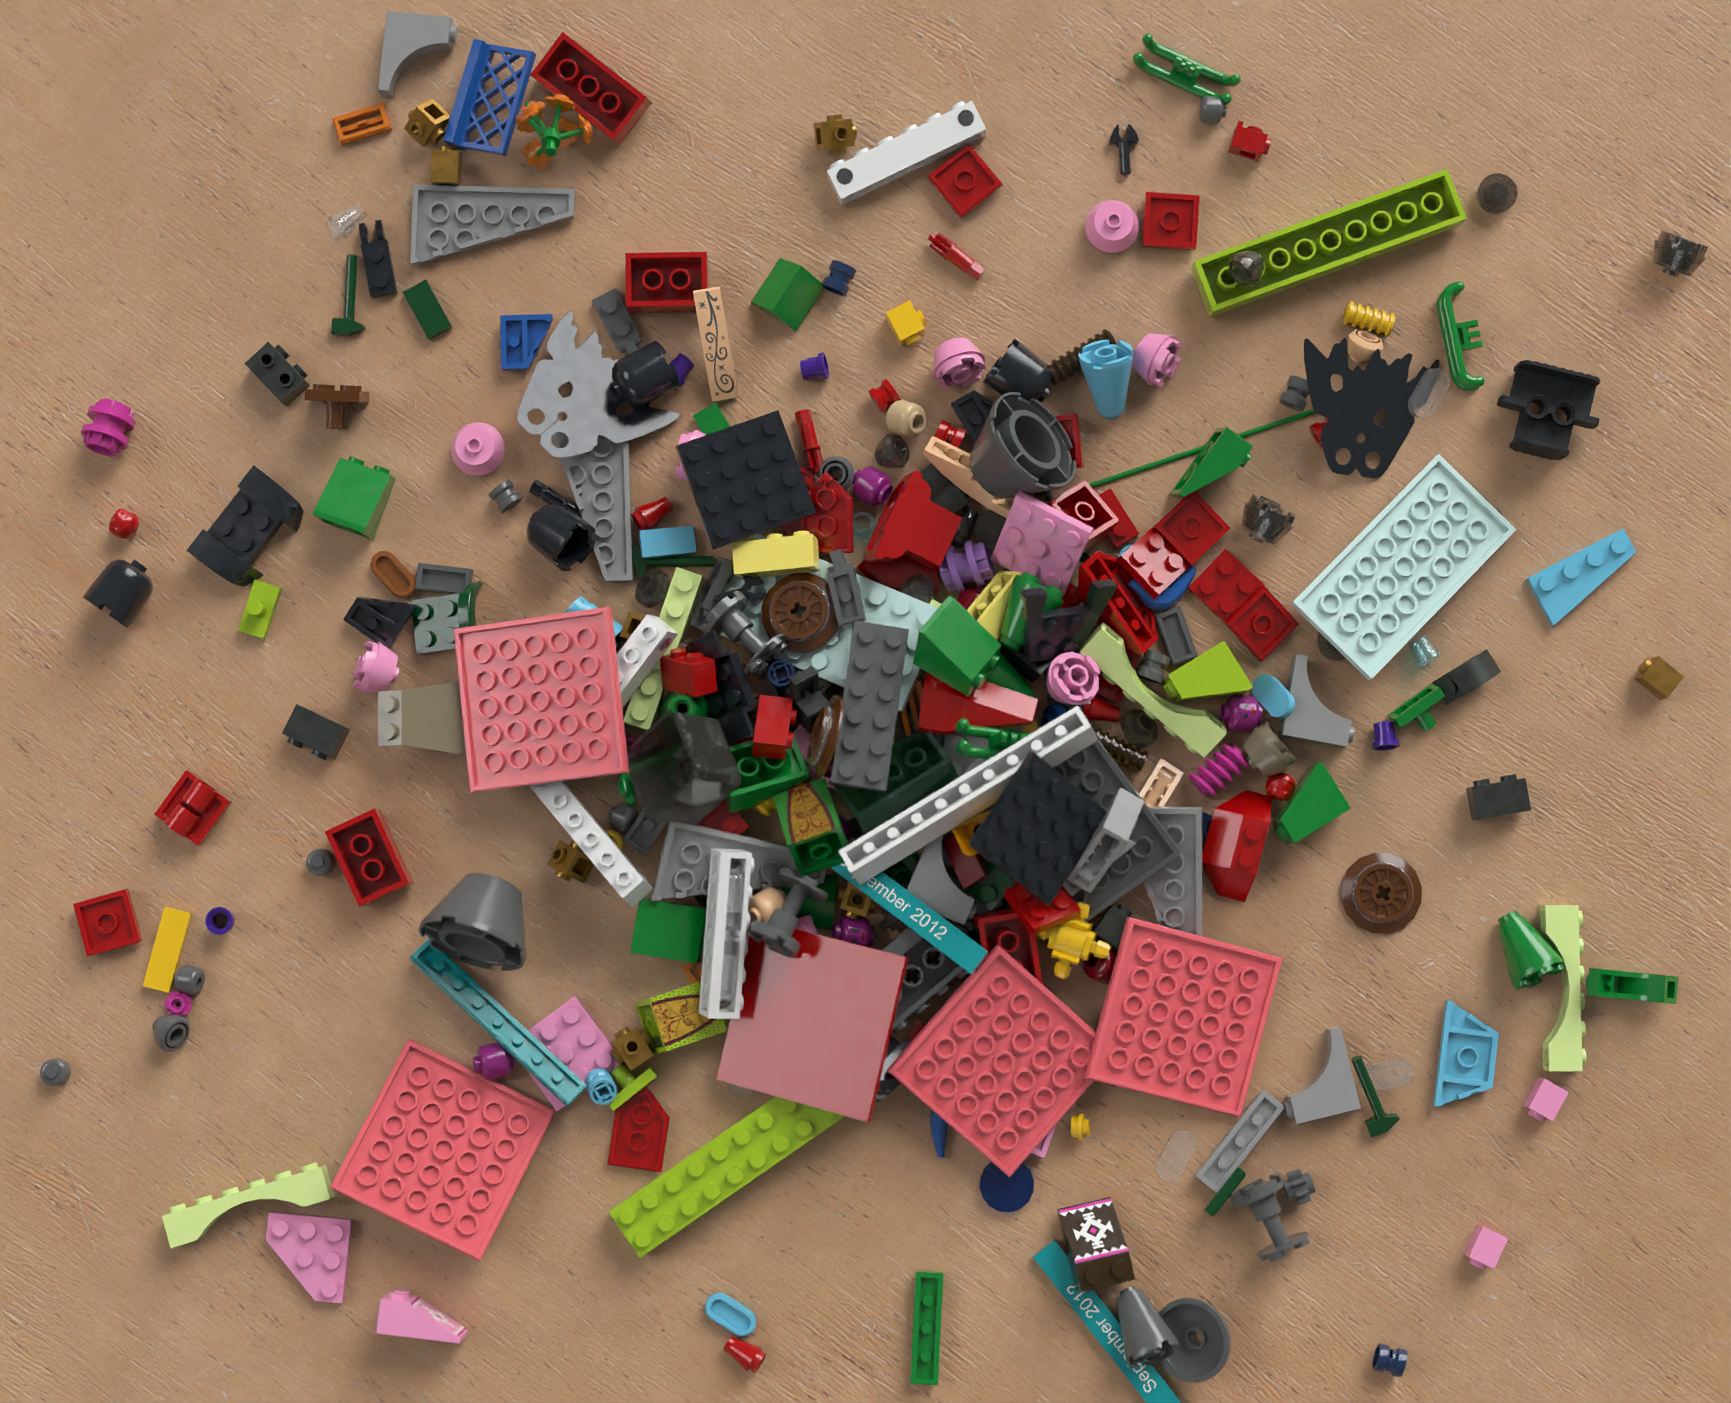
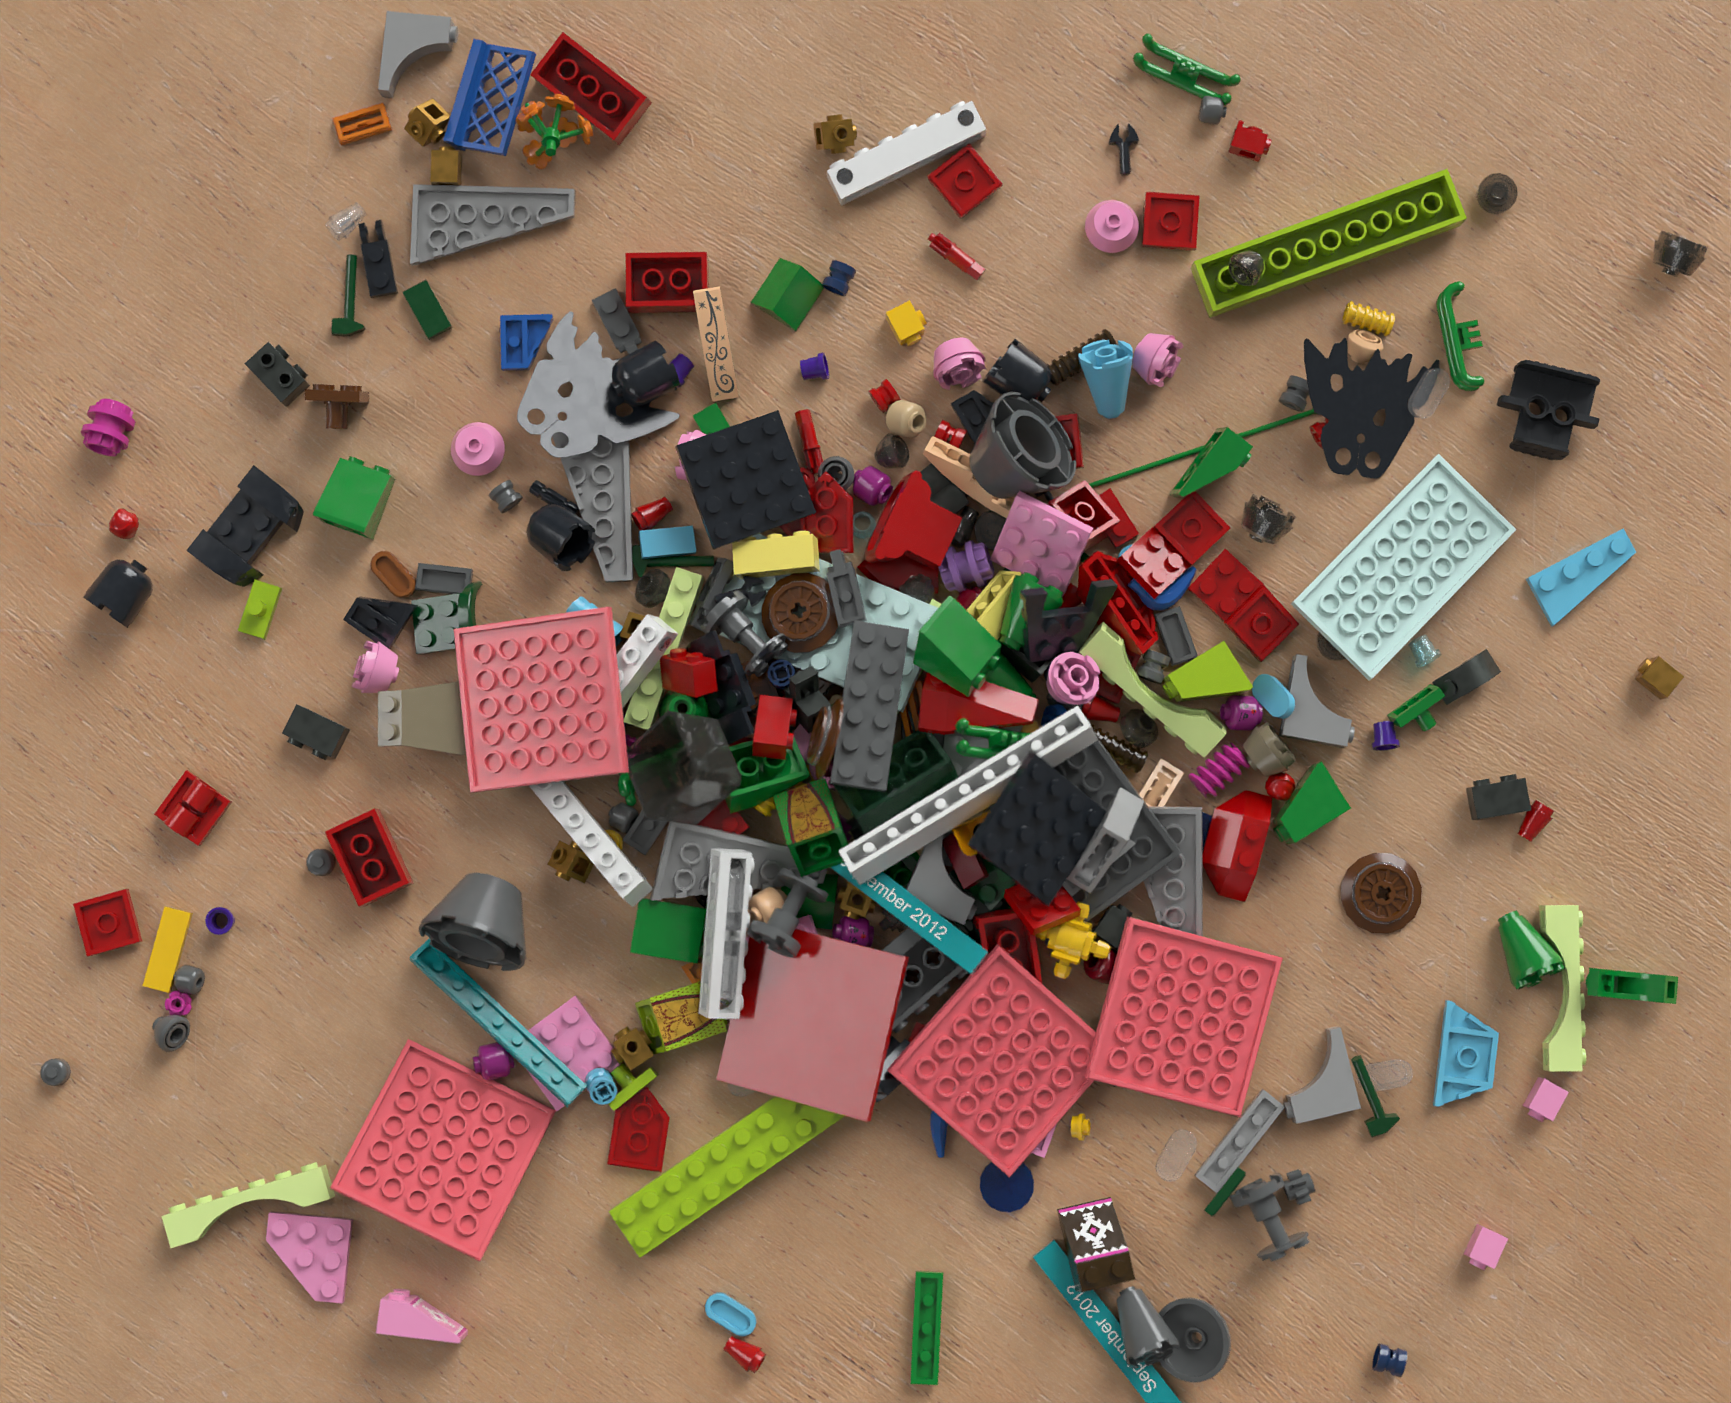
none -> red cone [1517,800,1554,842]

